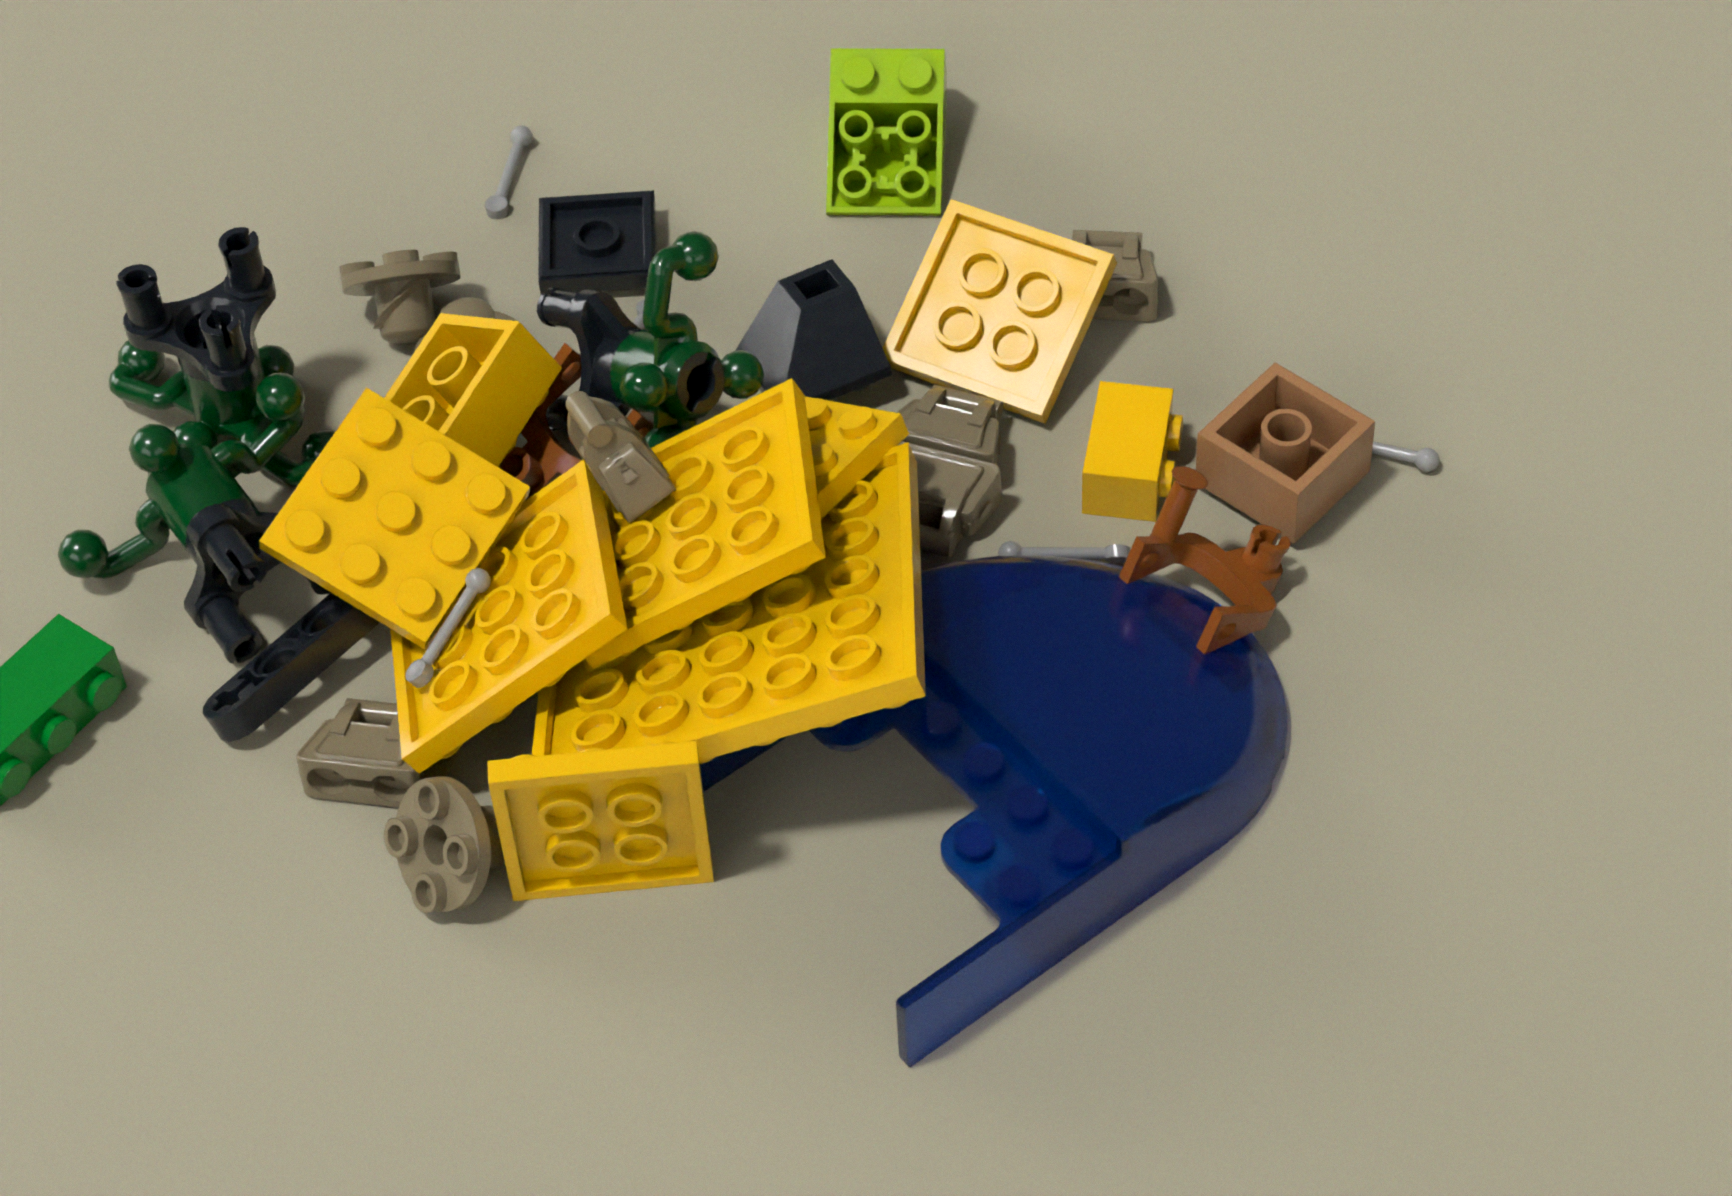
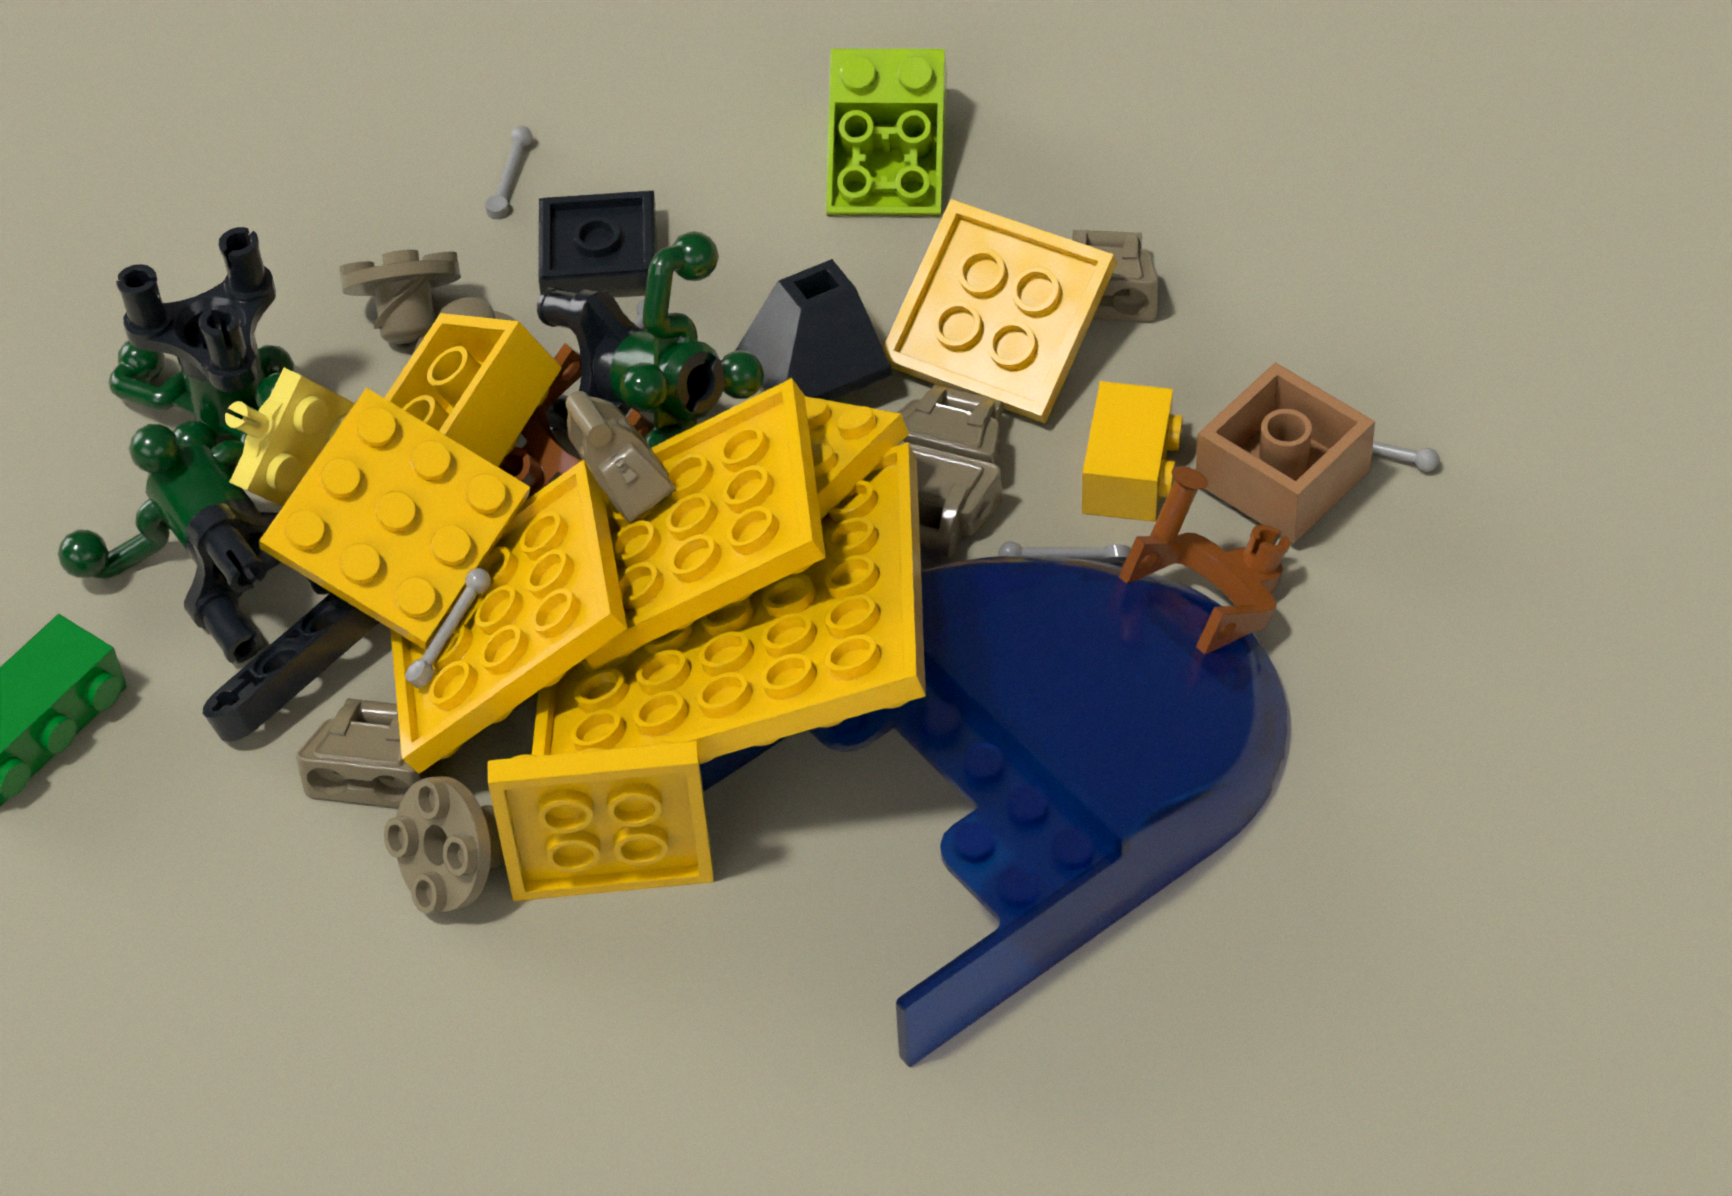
none -> light yellow plate [225,368,355,507]

